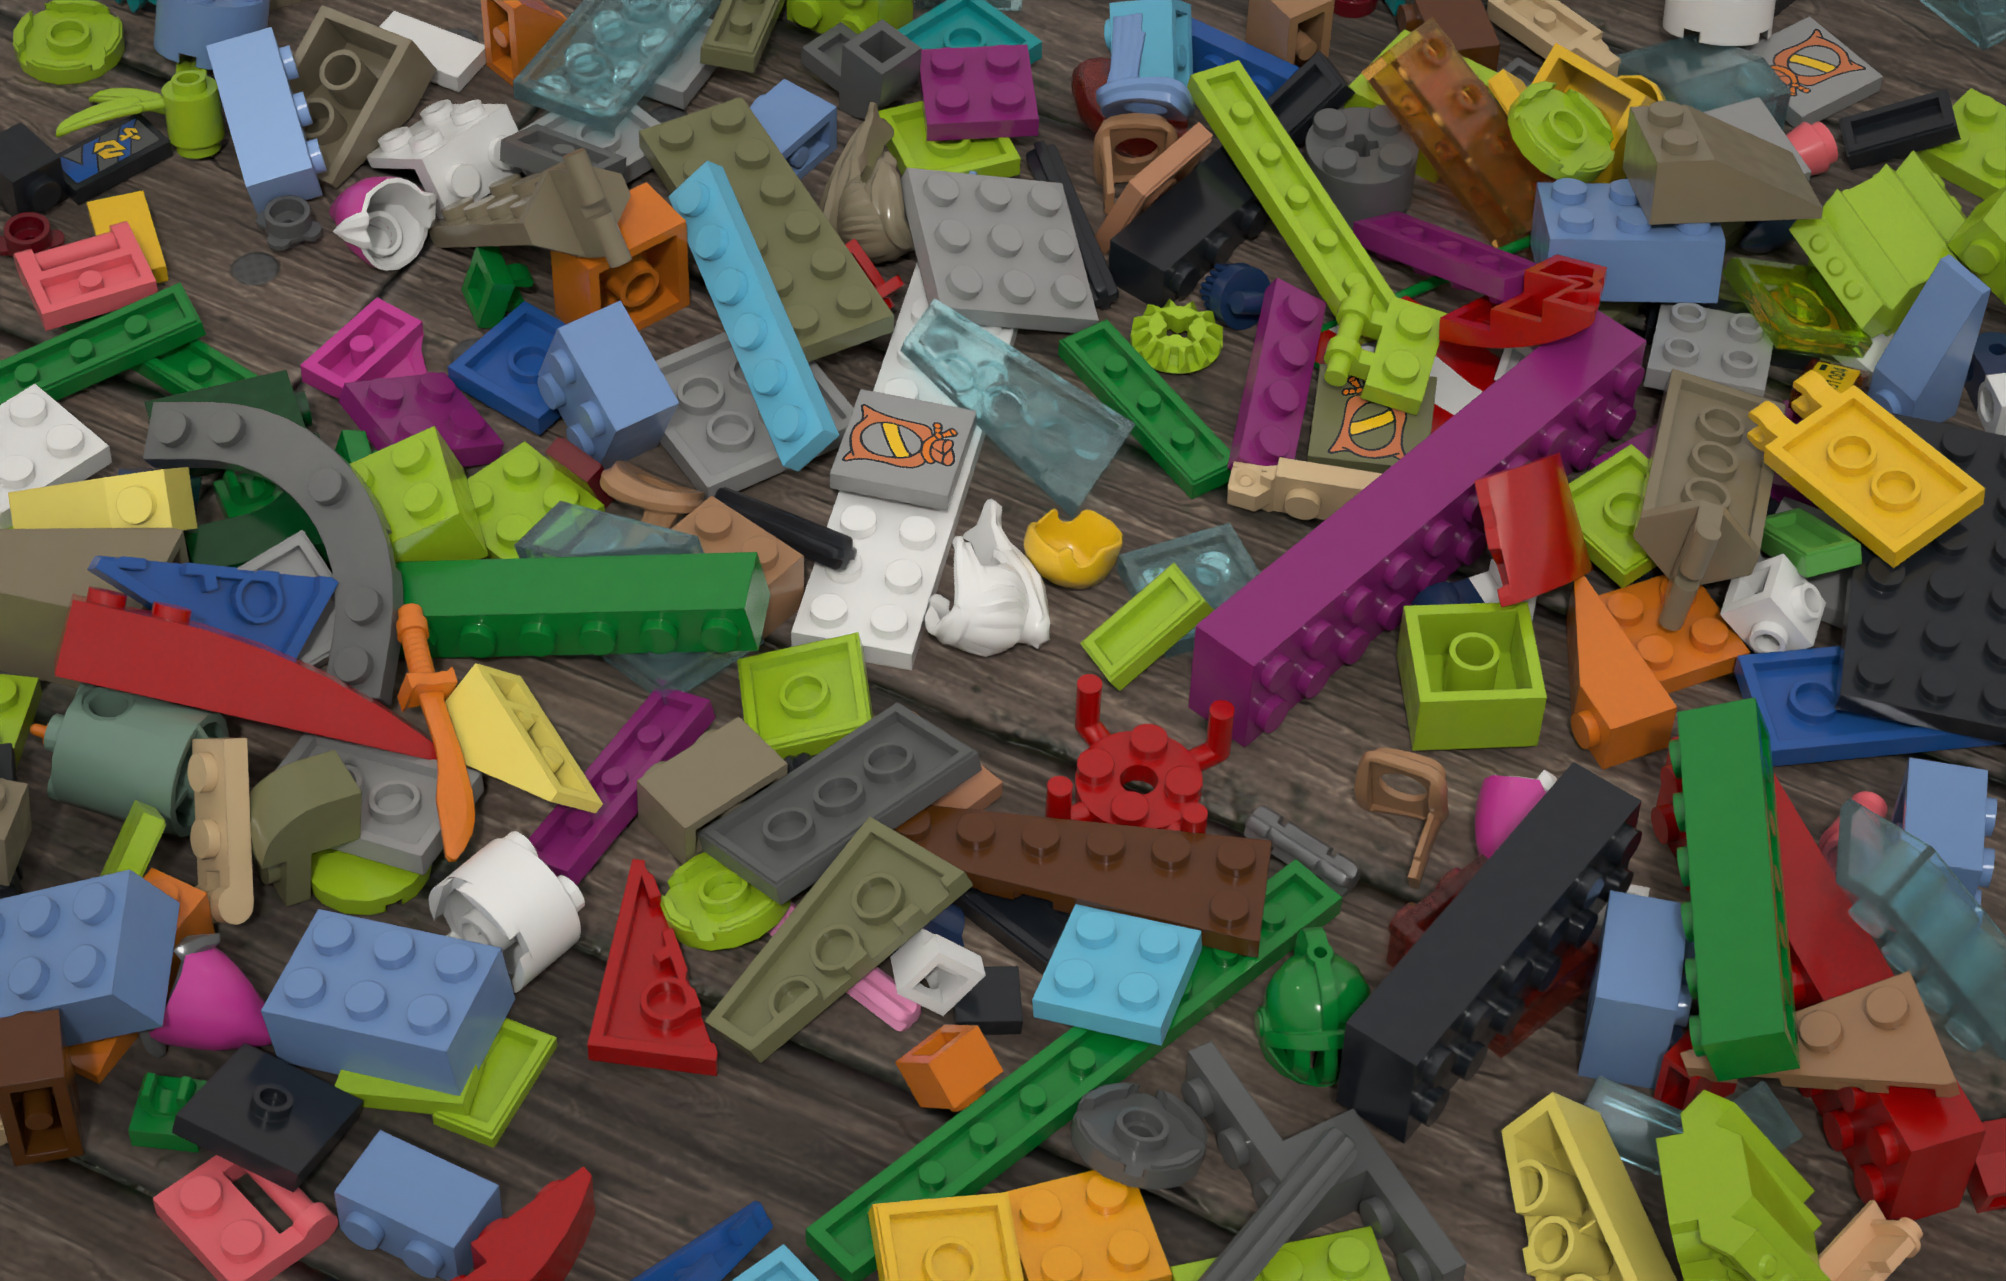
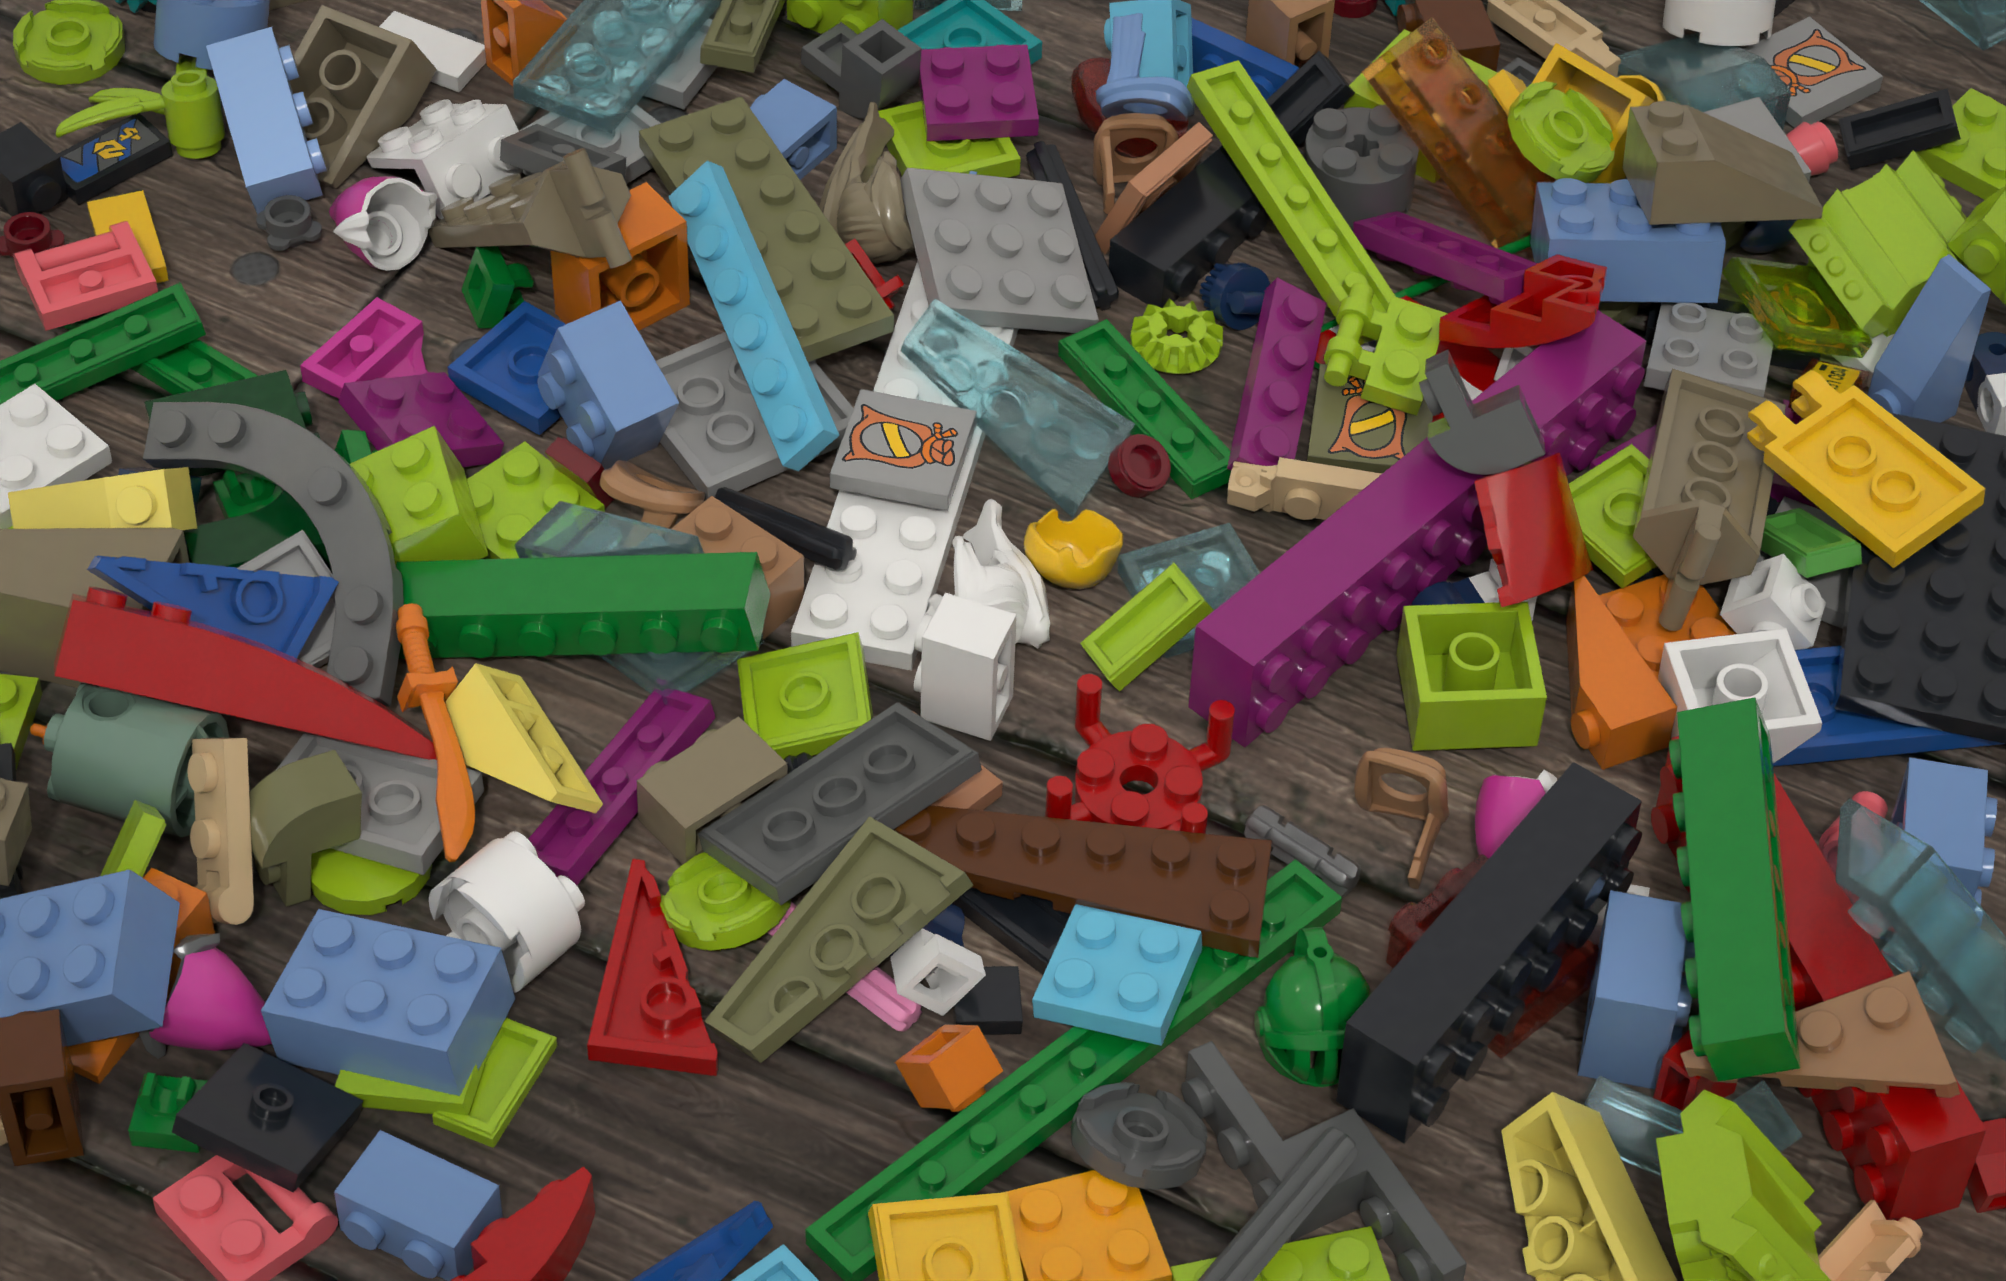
none -> white brick [914,593,1017,741]
none -> dark red tile [1108,434,1171,498]
none -> dark grey brick [1419,350,1545,475]
none -> white slope [1658,628,1822,763]

